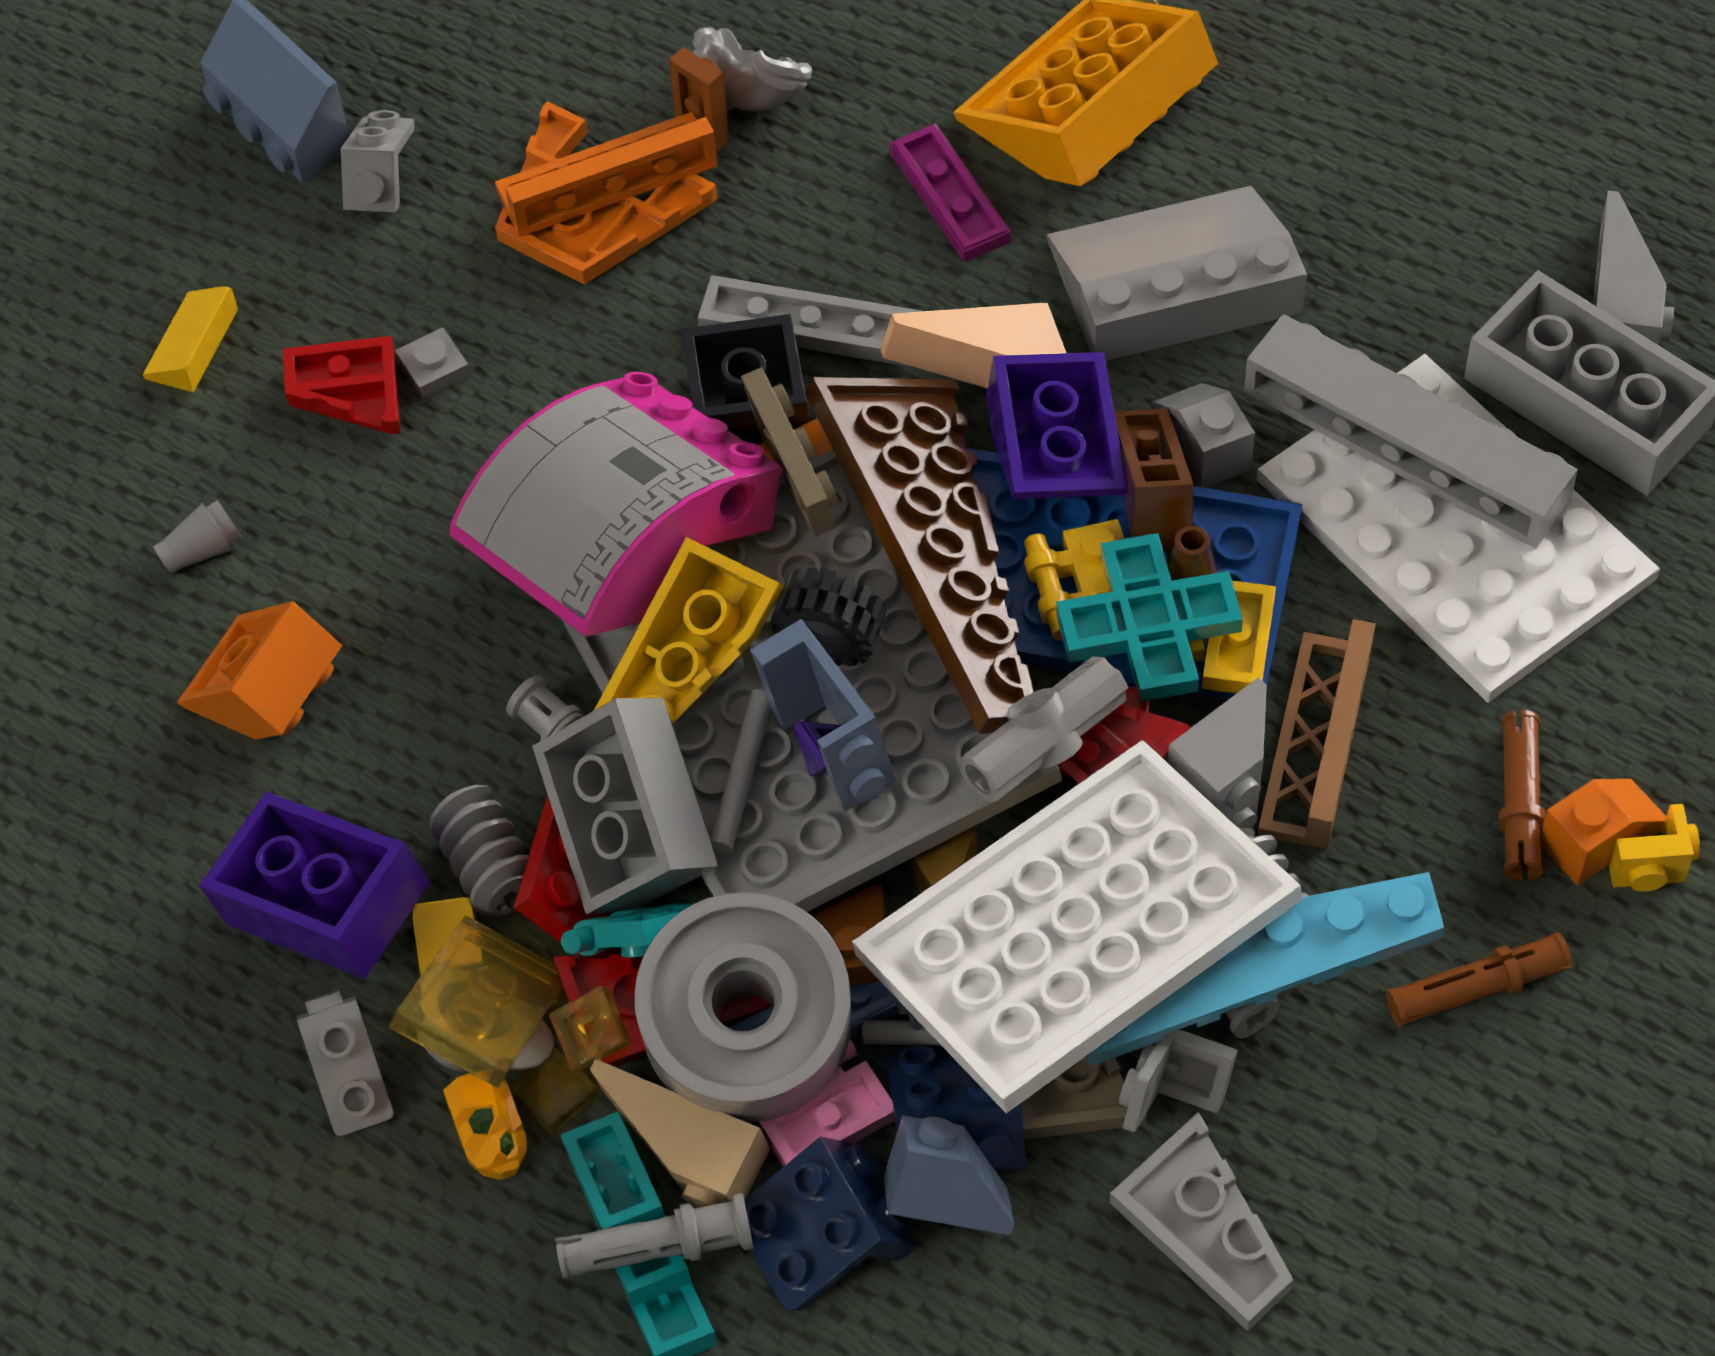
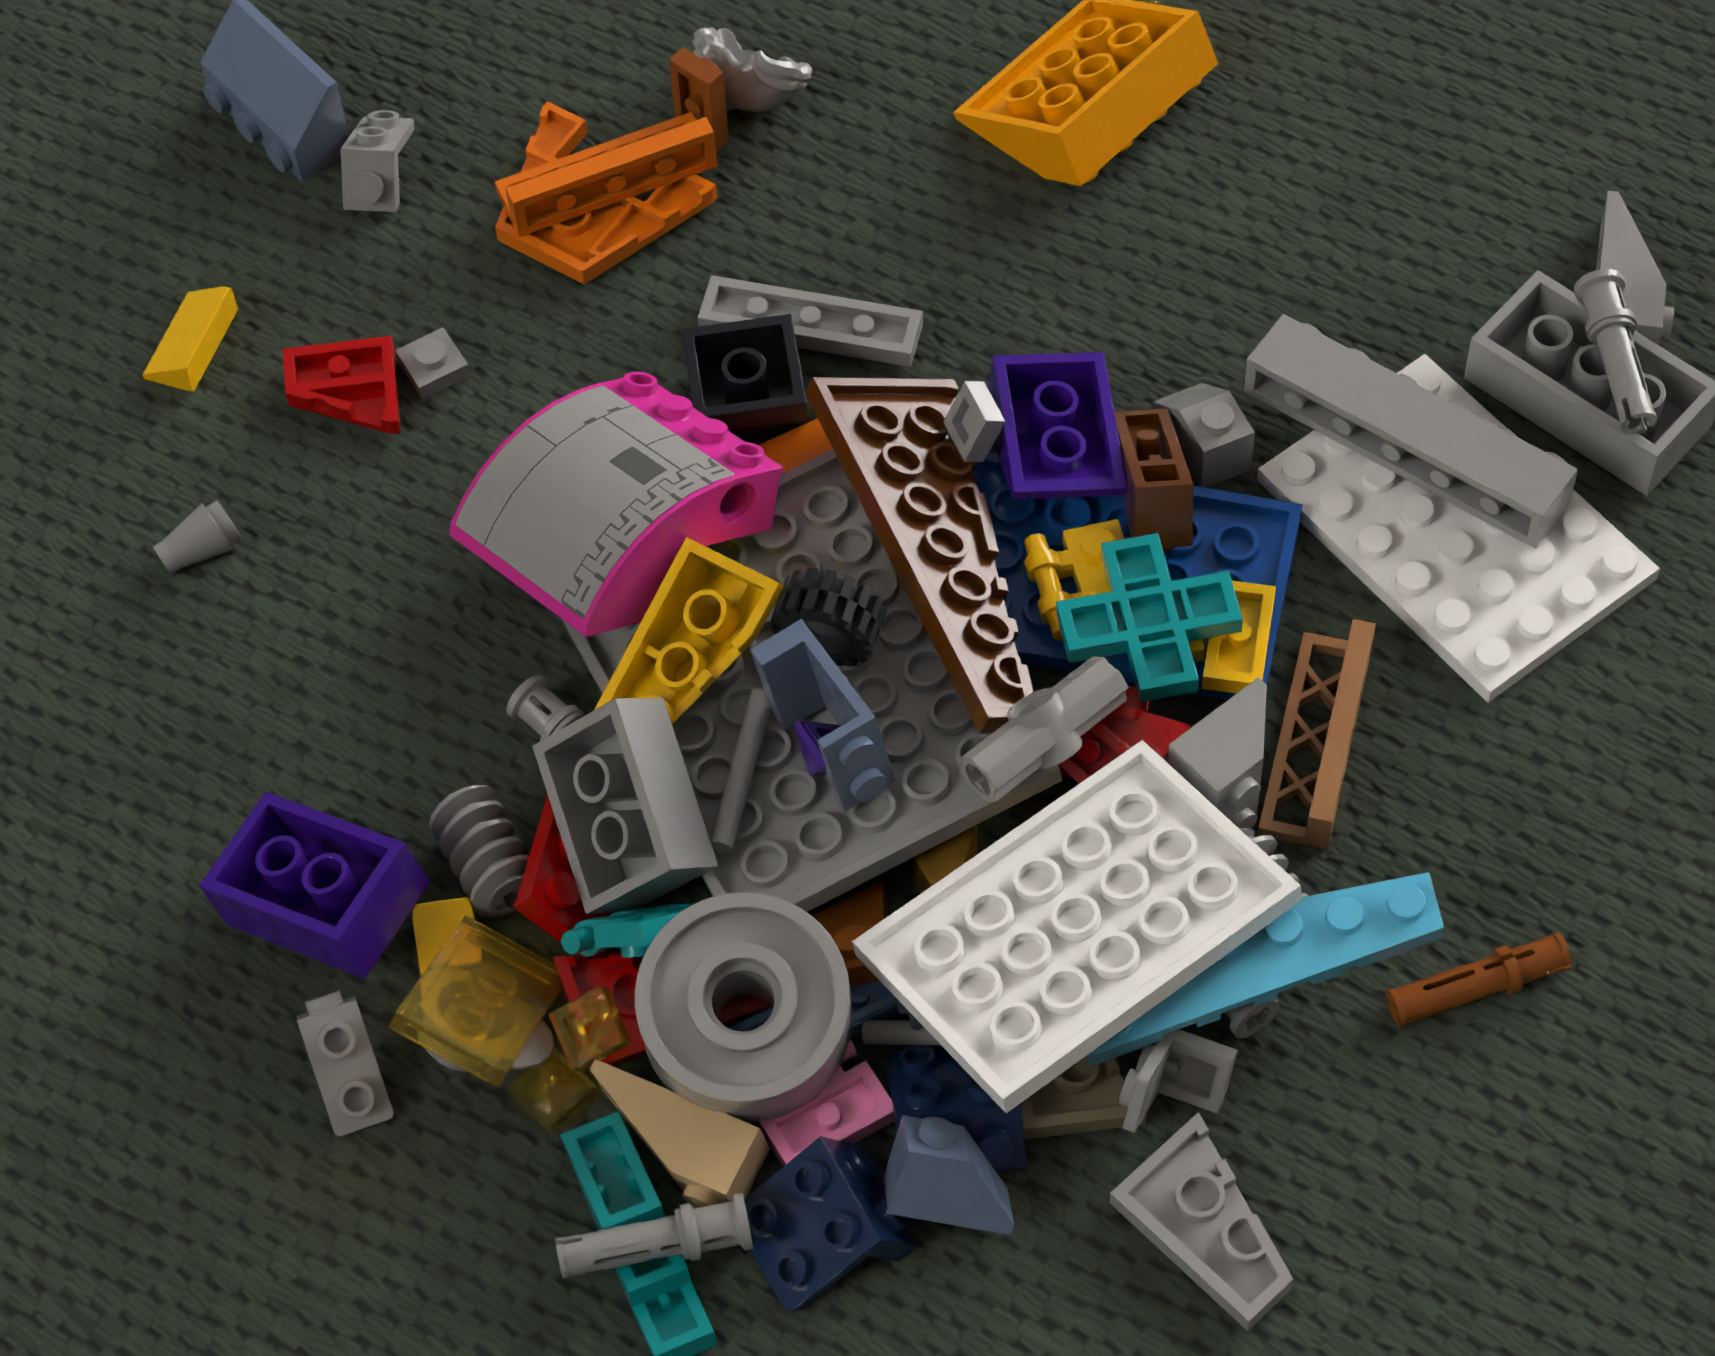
orange slope [177,601,343,740] -> none
light orange rock [443,1067,527,1180] -> none
dark tan wing [741,367,839,537] -> none
light nougat slope [880,303,1066,389] -> none
magenta tile [889,123,1011,262] -> none
light grey slope [1047,186,1307,361] -> none
reddish brown cone [1166,526,1218,581] -> none
dark orange pin [1499,710,1546,881] -> none
orange slope [1541,779,1666,886] -> none
yellow bracket [1609,804,1700,892] -> none
none -> light grey plate [943,381,1005,462]
none -> light grey pin [1574,269,1657,434]

